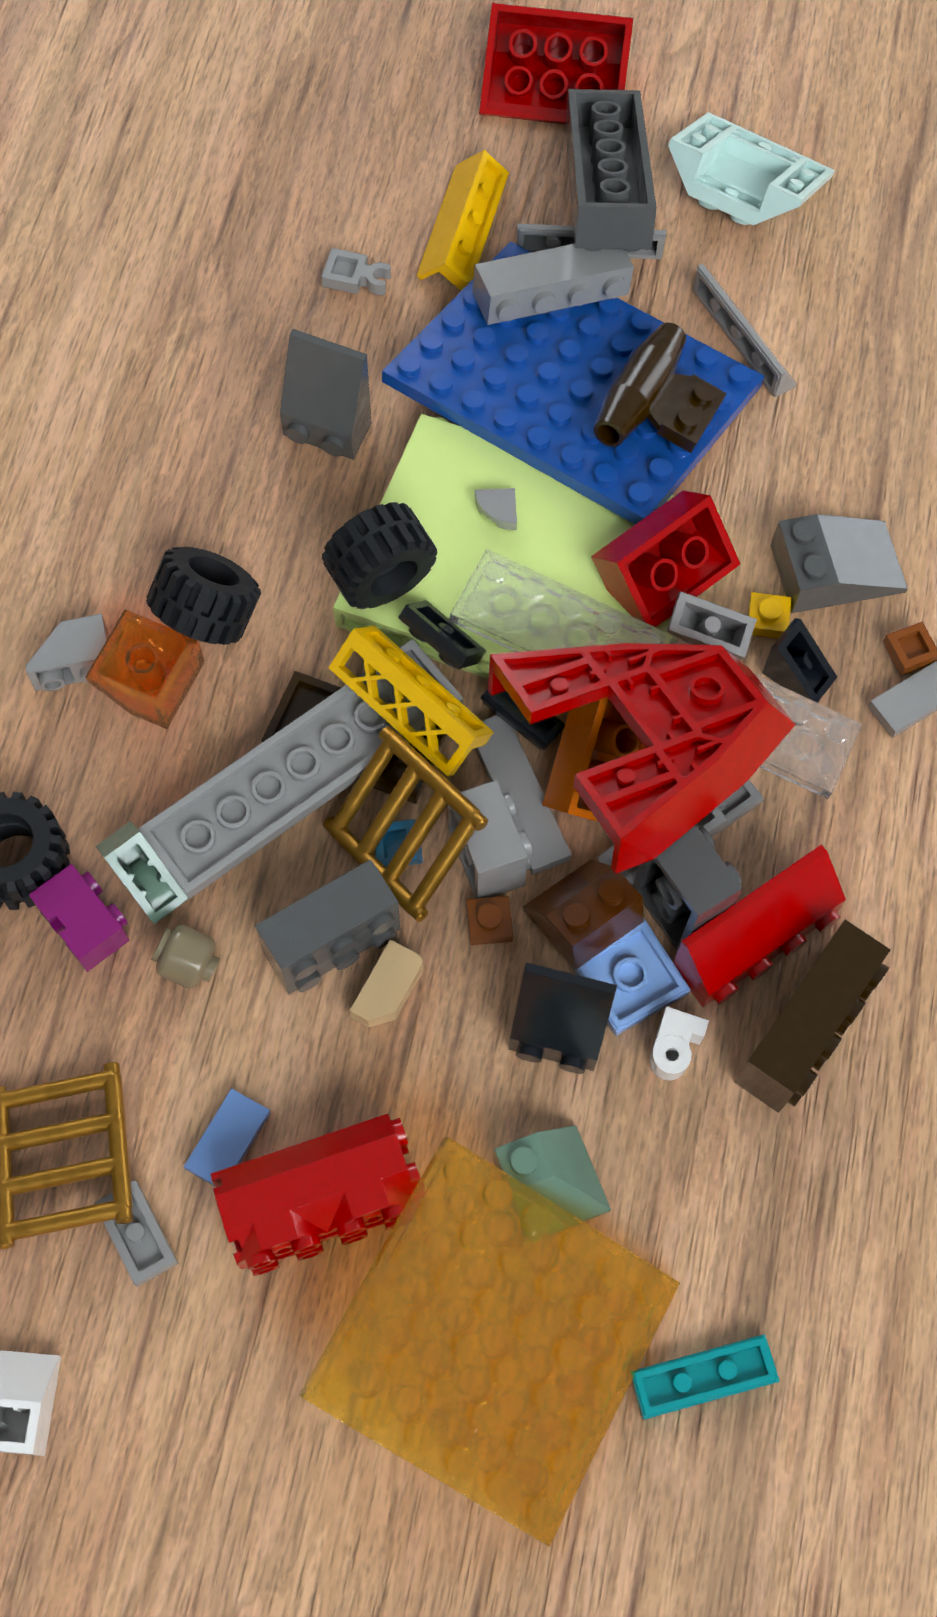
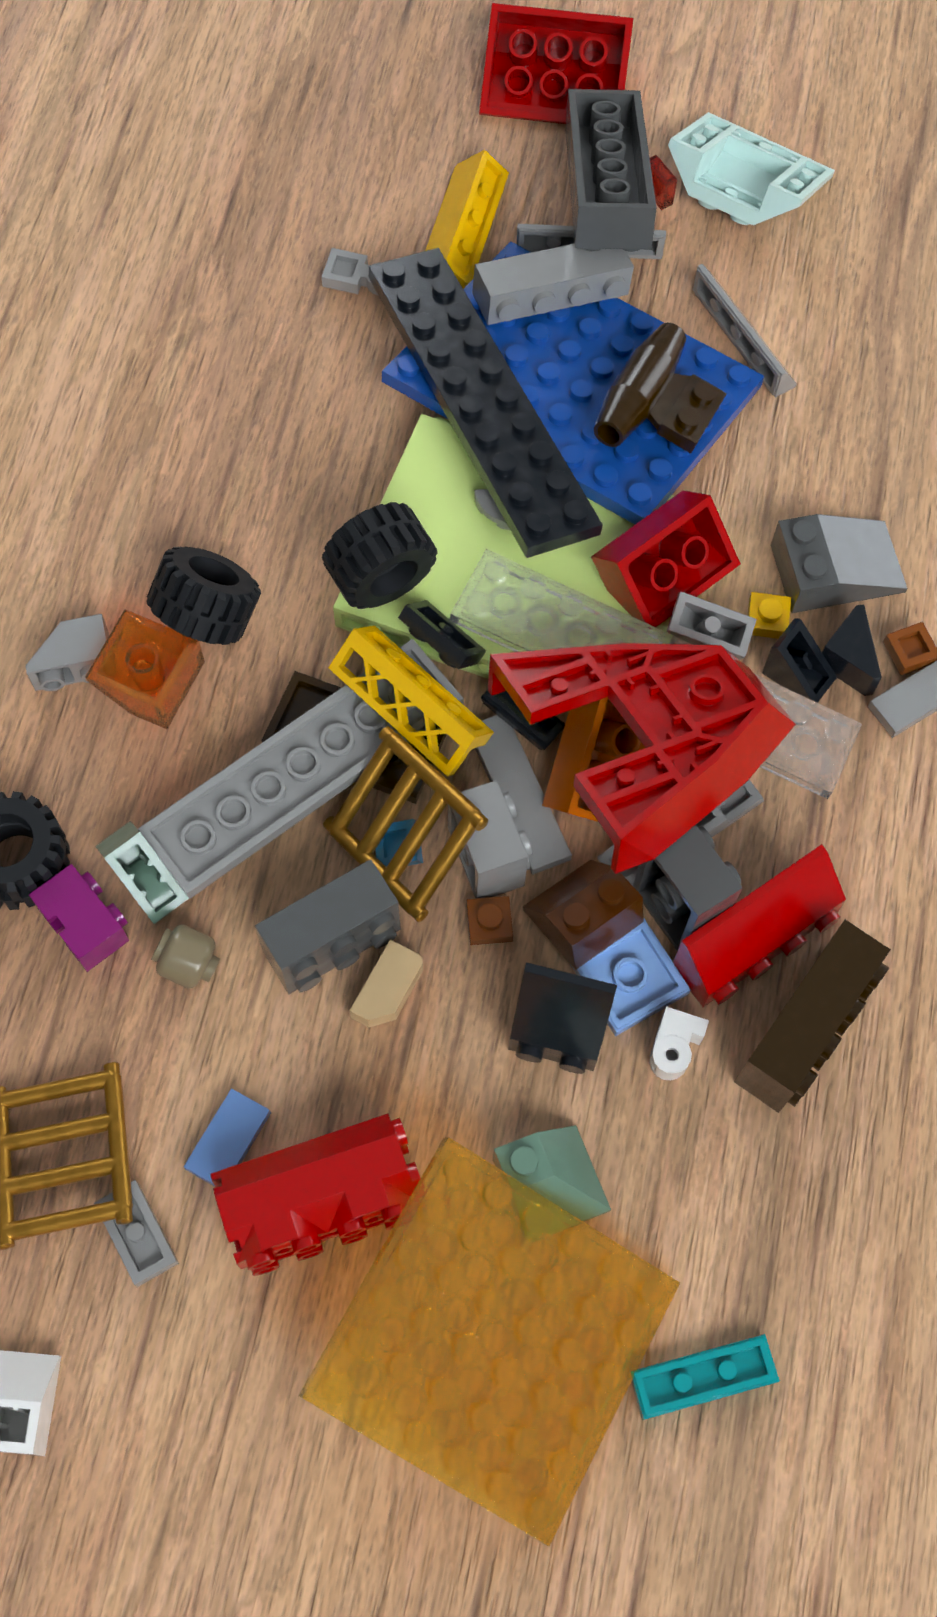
dark grey slope [280,329,372,460] -> none
none -> black plate [368,248,603,558]
none -> clear red plate [650,155,677,210]
none -> black slope [822,605,882,696]

